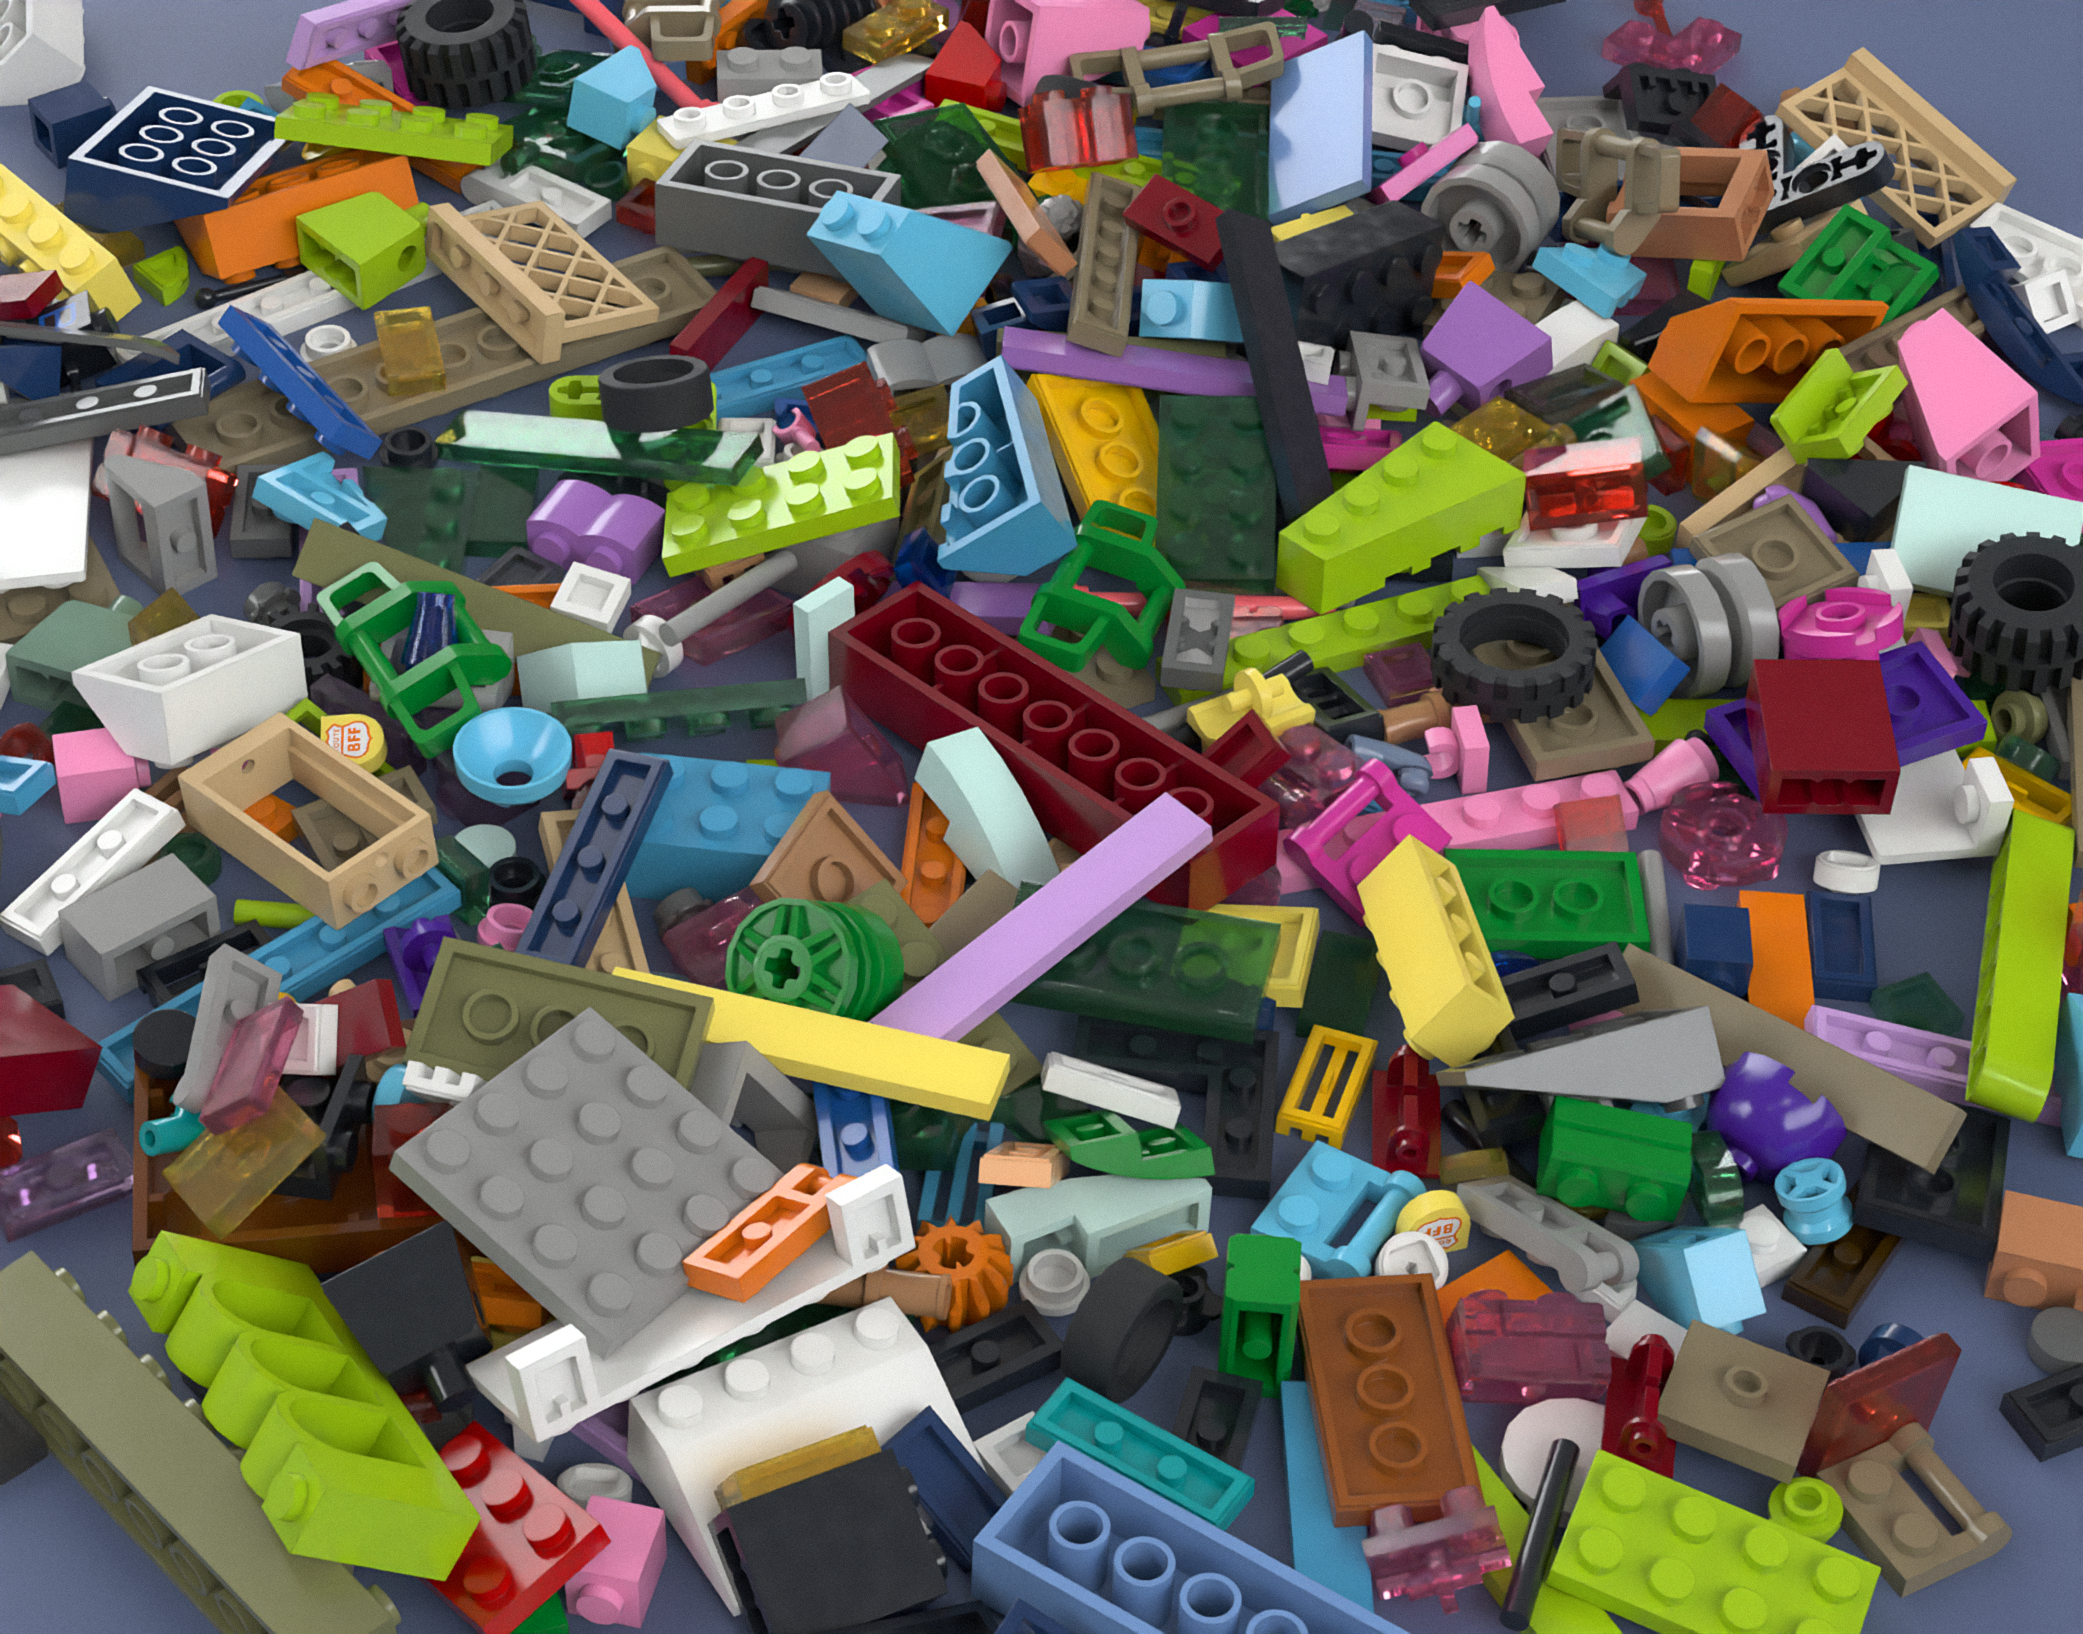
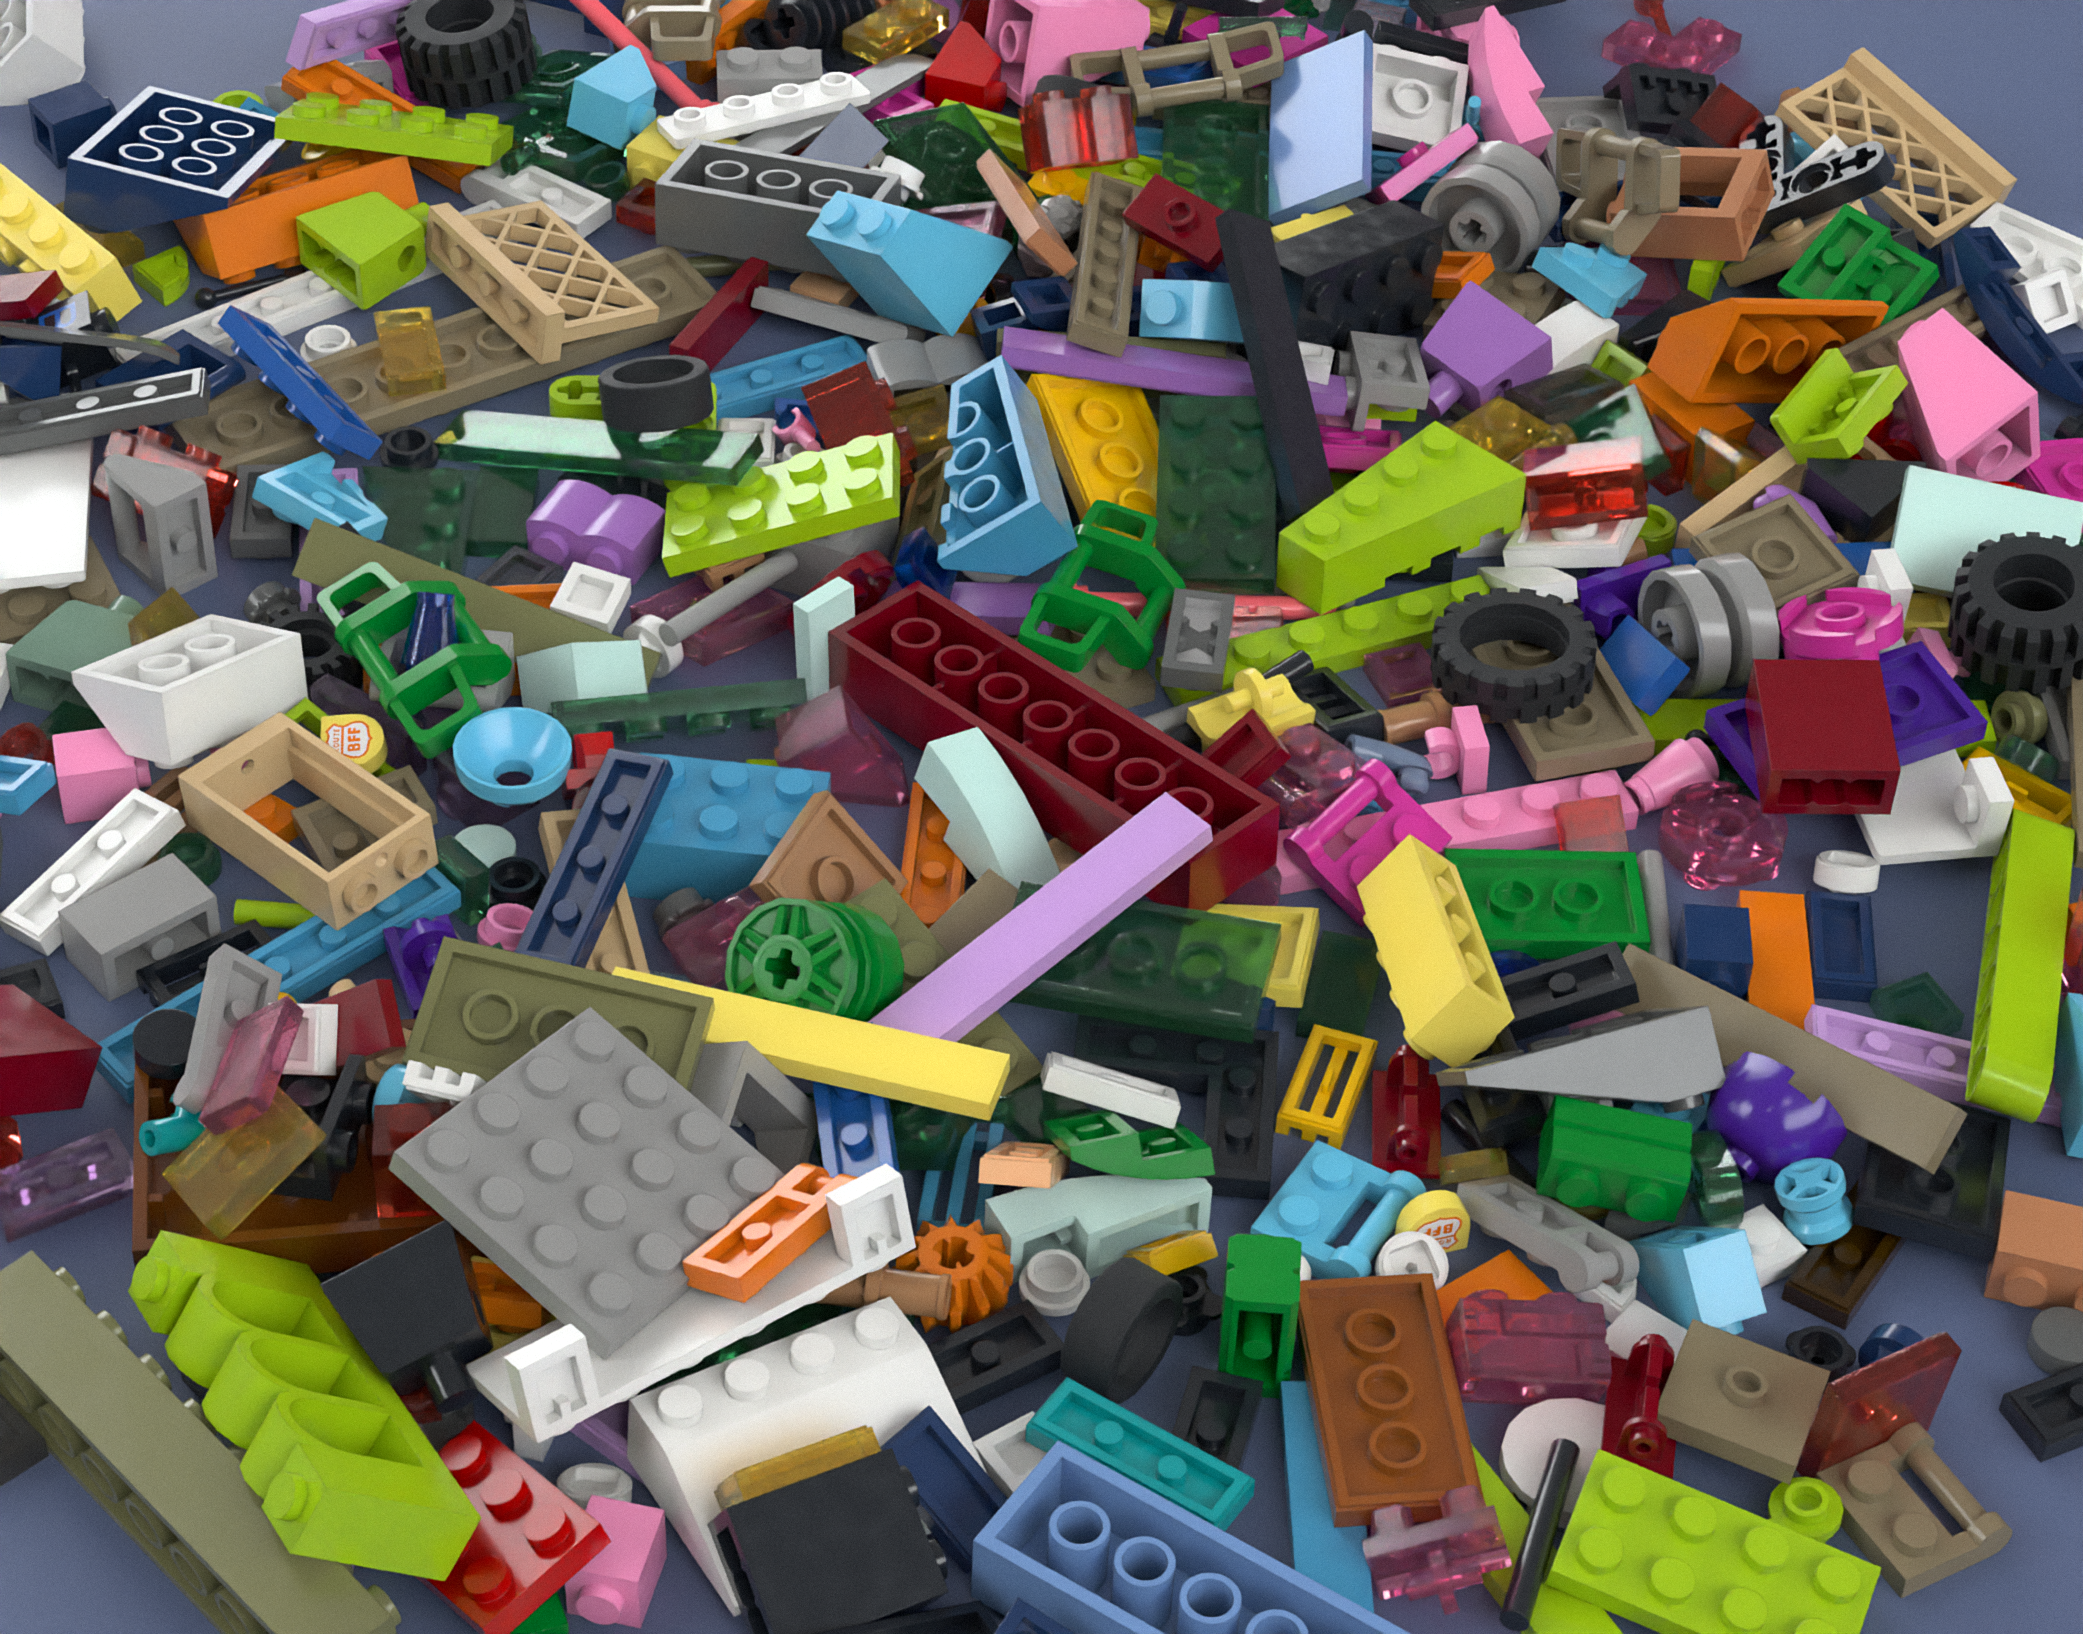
none -> white plate [871,156,925,203]

